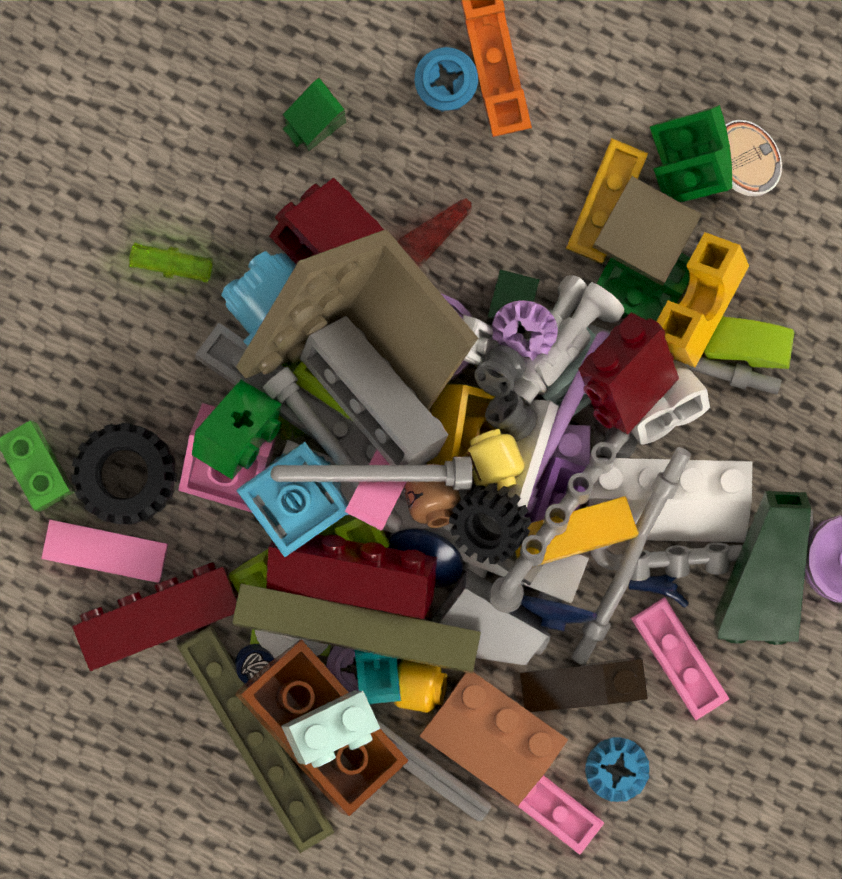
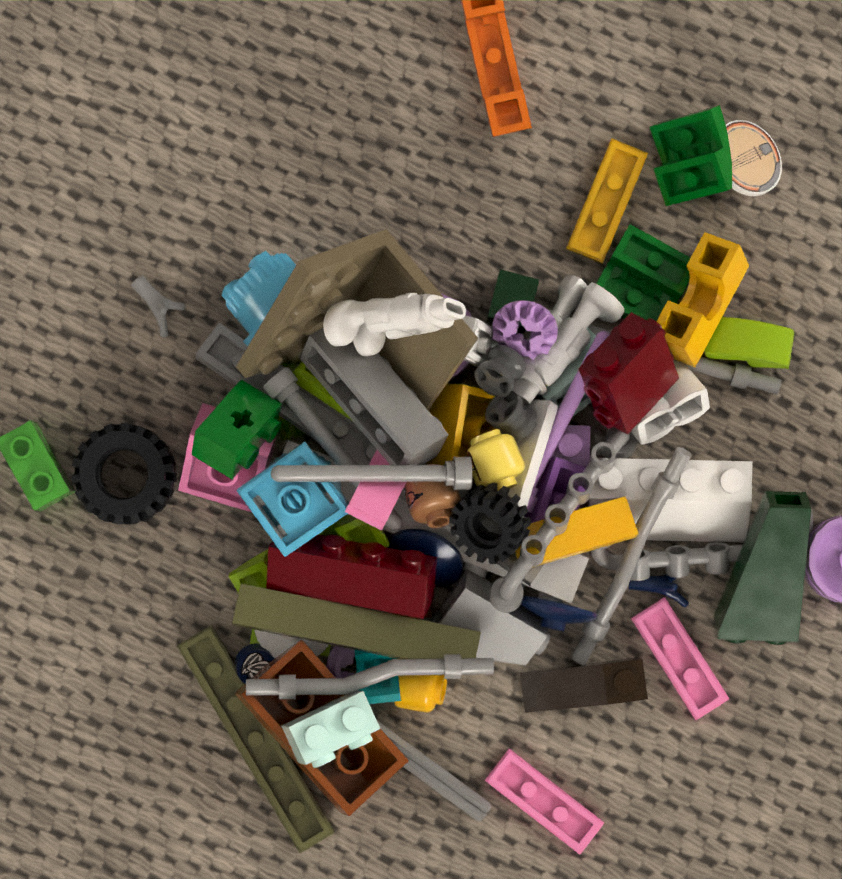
bright pink tile [41,520,168,583] -> none
dark red brick [72,562,238,671] -> none
clear neon green pin [129,242,213,283] -> none
dark red brick [269,178,384,265] -> none
green slope [282,78,346,151] -> none
clear red slope [397,198,472,267] -> none
dark azure gear [414,47,478,112] -> none
nougat slope [419,672,569,806] -> none
dark azure gear [585,737,649,802] -> none
dark tan tile [593,176,702,286] -> none
none -> light grey bar [131,275,185,337]
none -> light grey bar [246,654,494,699]
none -> white piece [323,293,466,356]

